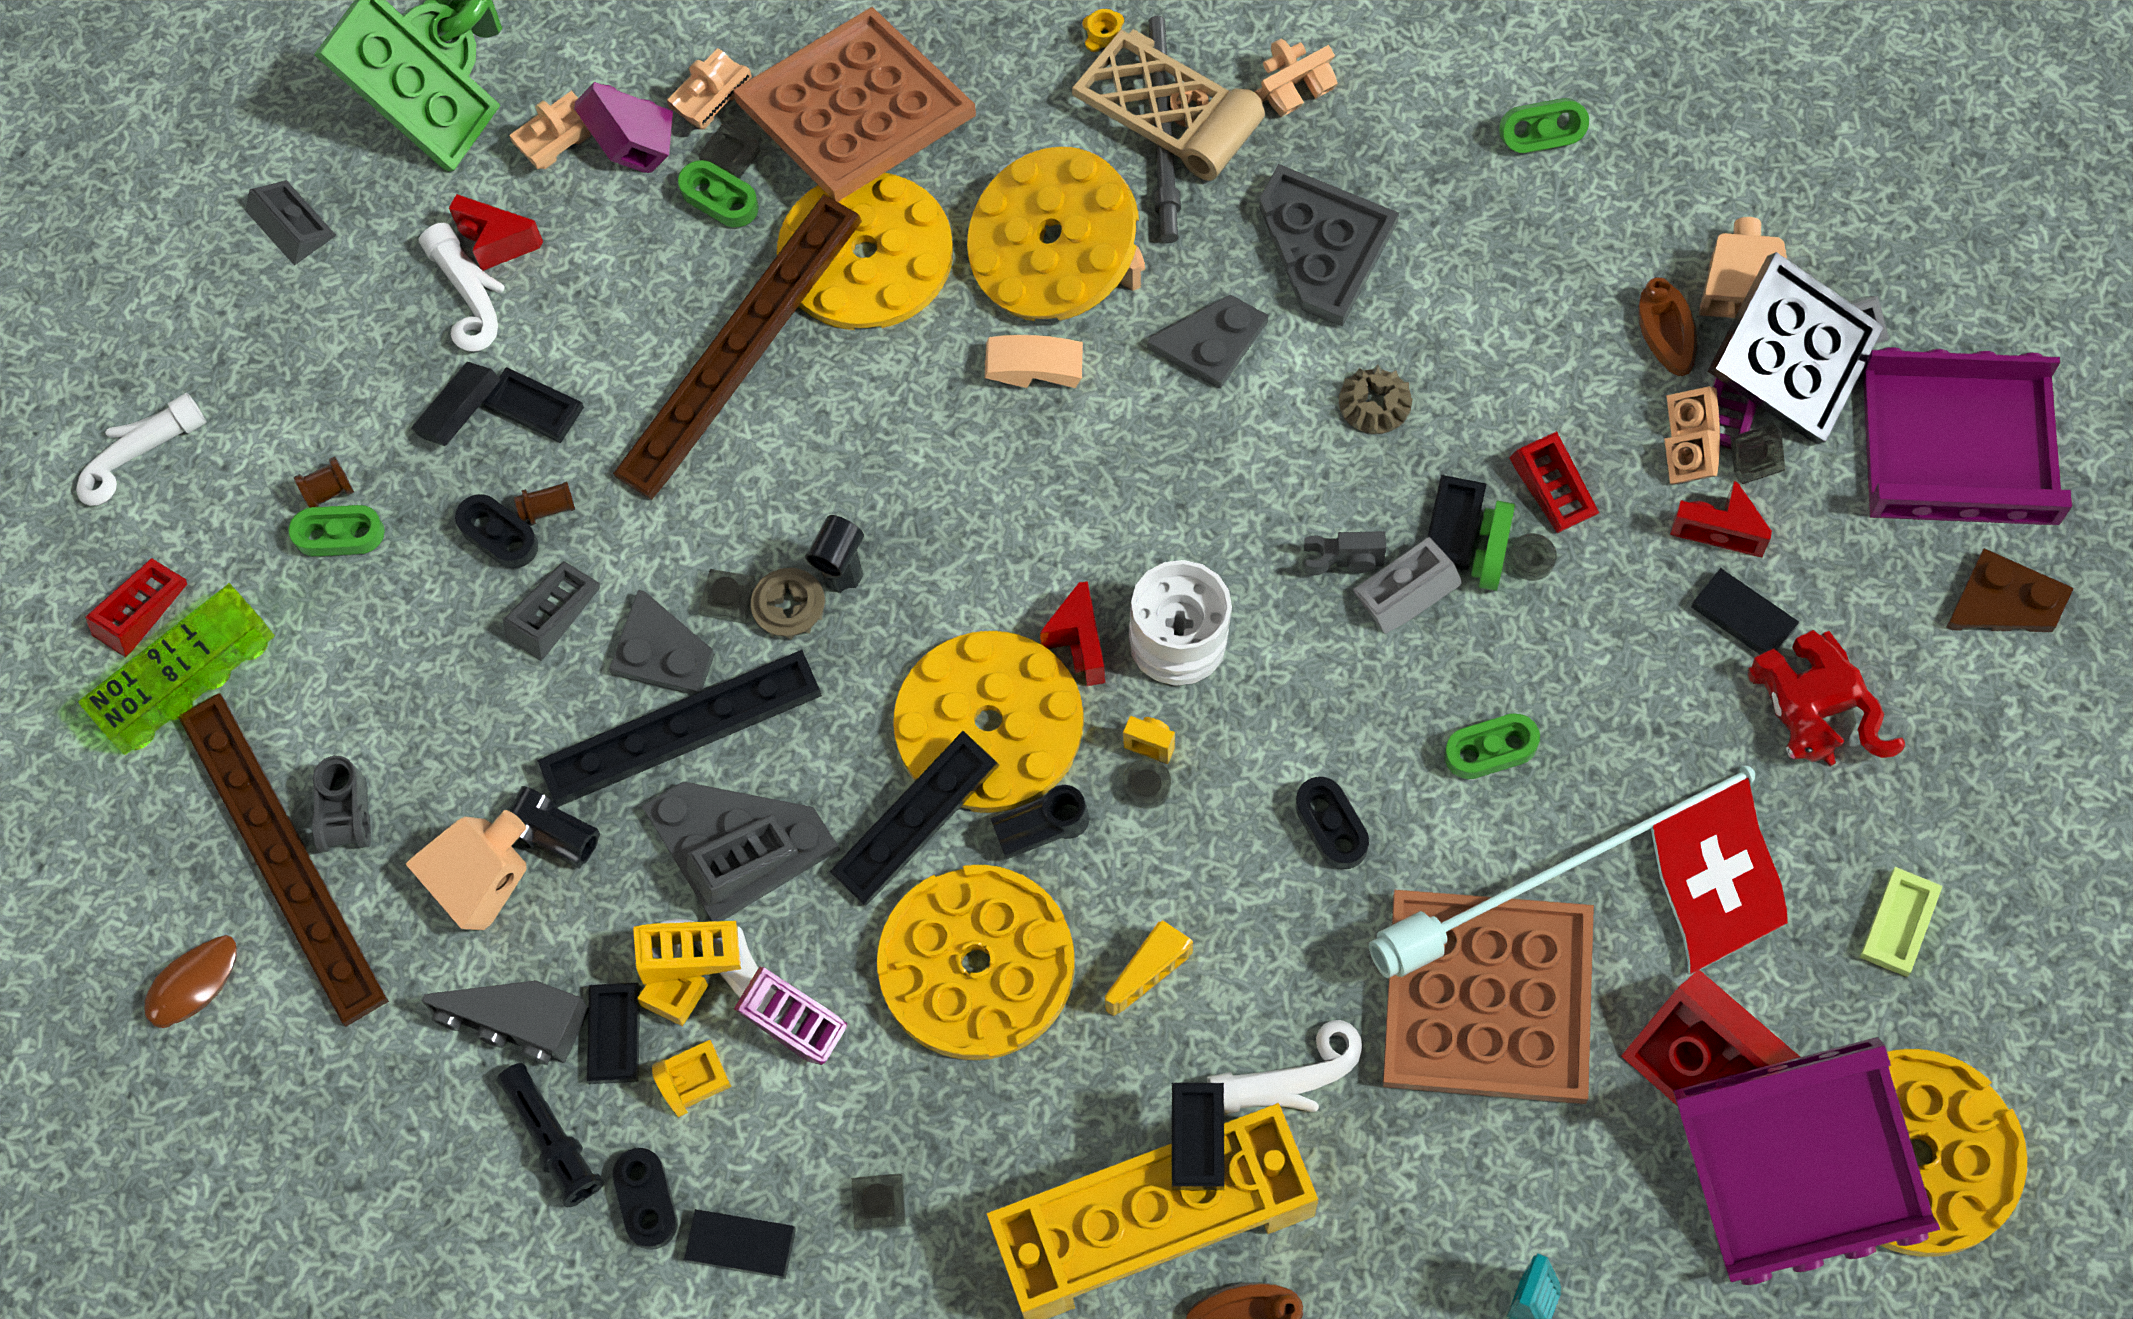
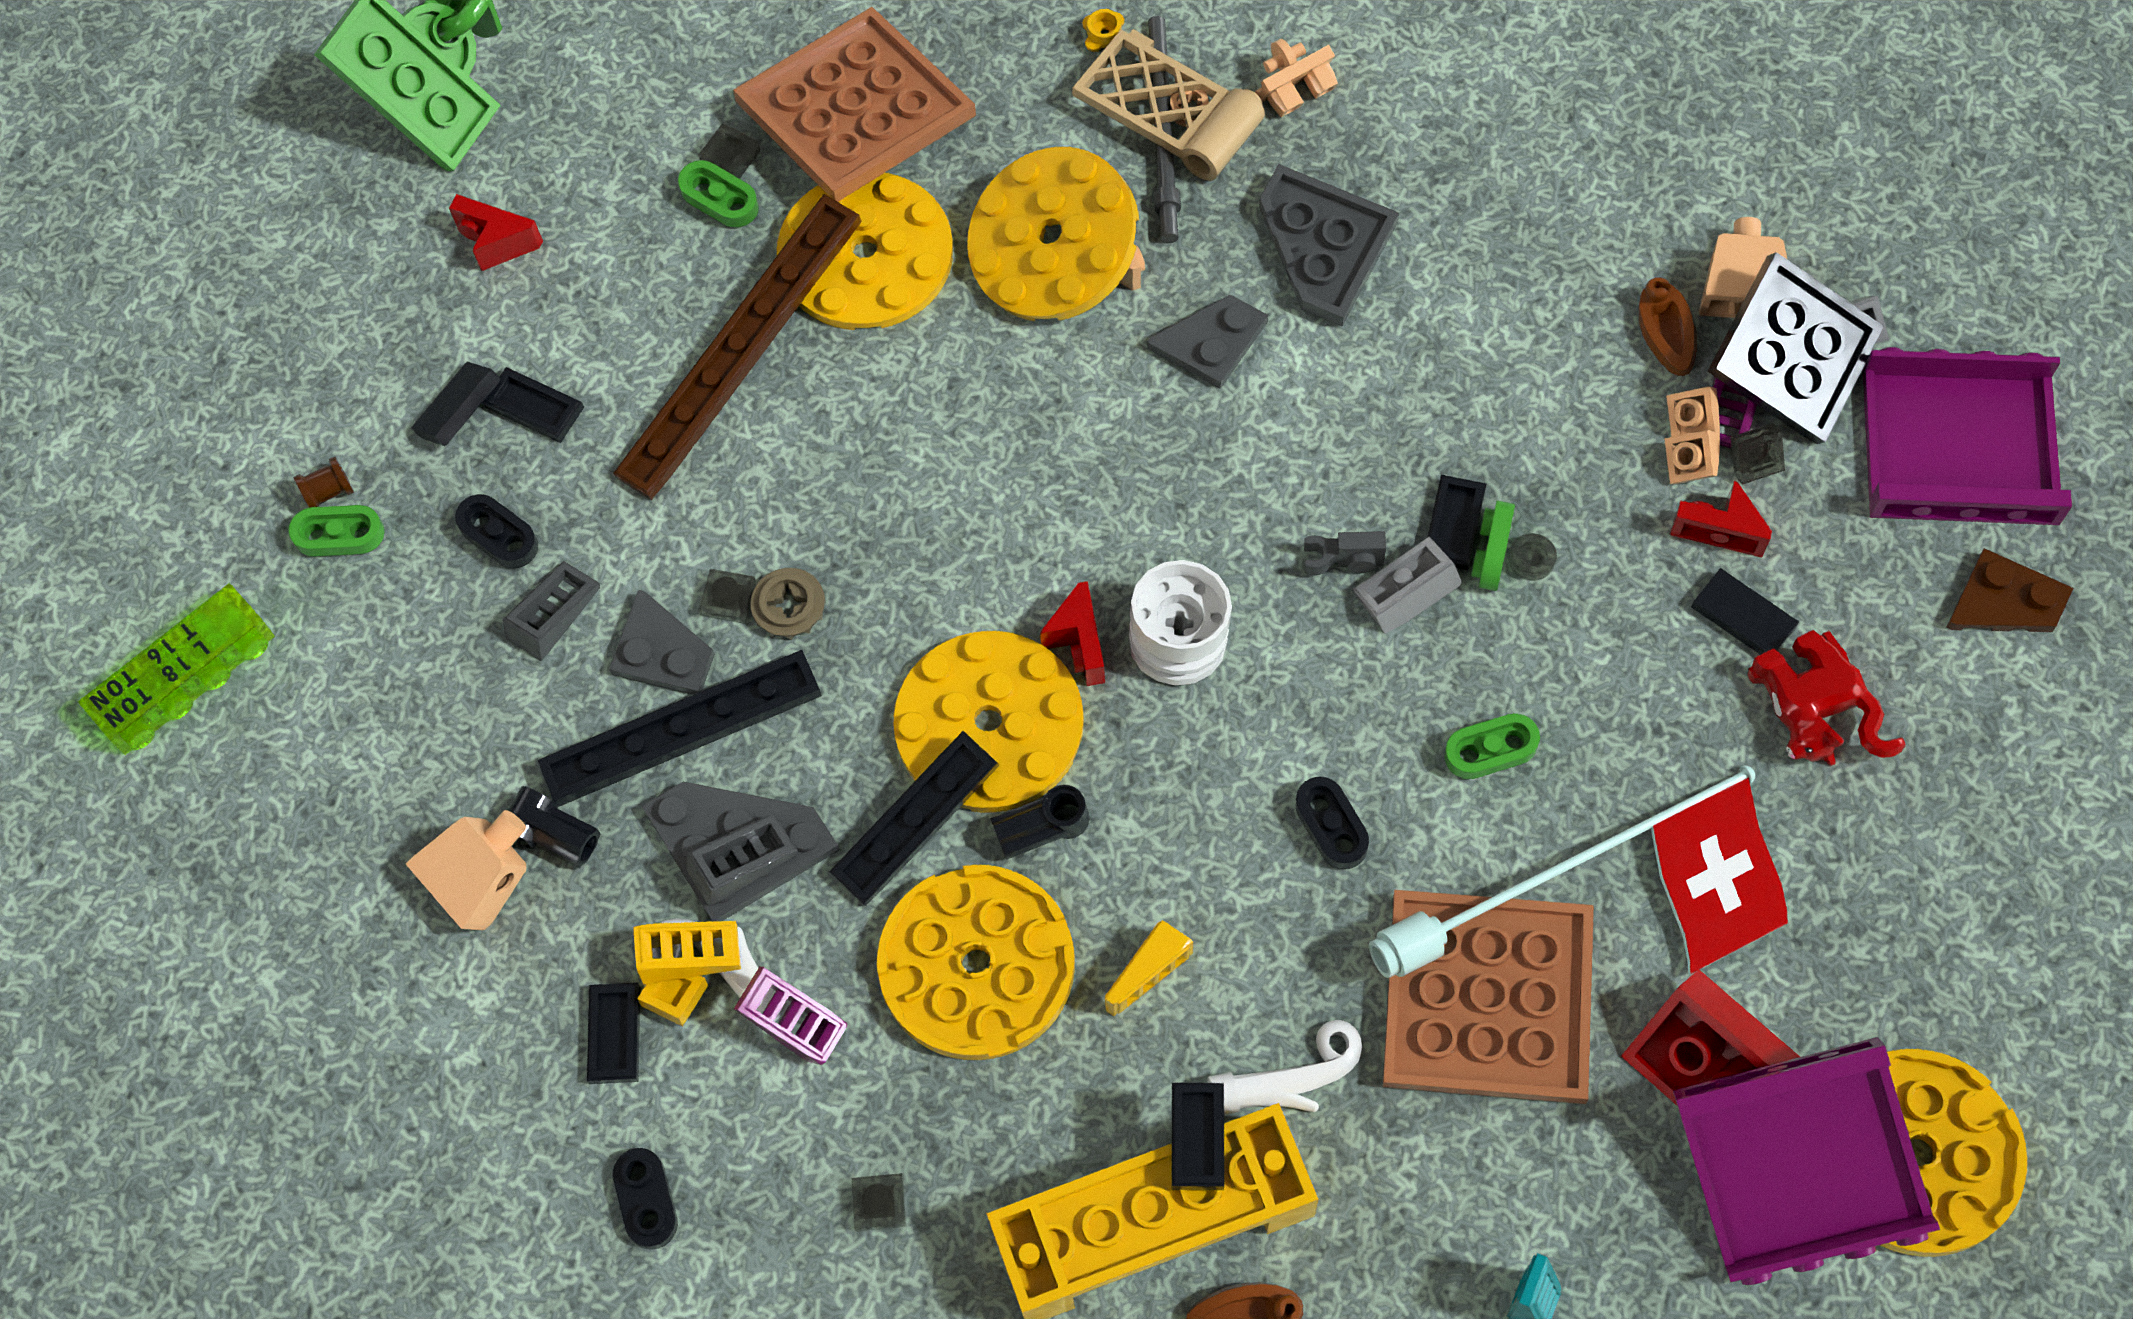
white plant [76,392,207,506] -> none
red slope [85,558,187,658] -> none
dark orange arm [144,935,237,1028] -> none
reddish brown tile [178,693,389,1027] -> none
dark grey slope [245,180,336,266] -> none
dark grey piece [312,755,371,853] -> none
white plant [419,223,505,352] -> none
dark grey slope [421,980,589,1065] -> none
black pin [496,1063,604,1207] -> none
light nougat hips [509,91,591,169] -> none
reddish brown pin [514,481,575,525] -> none
magenta slope [574,82,673,173] -> none
yellow tile [652,1040,732,1117] -> none
light nougat hips [667,48,752,130] -> none
black tile [684,1209,796,1280] -> none
black piece [805,515,864,593] -> none
light nougat slope [984,335,1083,388] -> none
yellow plate [1123,716,1175,764] -> none
clear smoke tile [1123,758,1171,809] -> none
dark tan gear [1339,365,1412,434] -> none
bright green plate [1499,98,1589,153] -> none
red slope [1509,431,1600,534] -> none
yellowish green tile [1859,867,1943,977] -> none

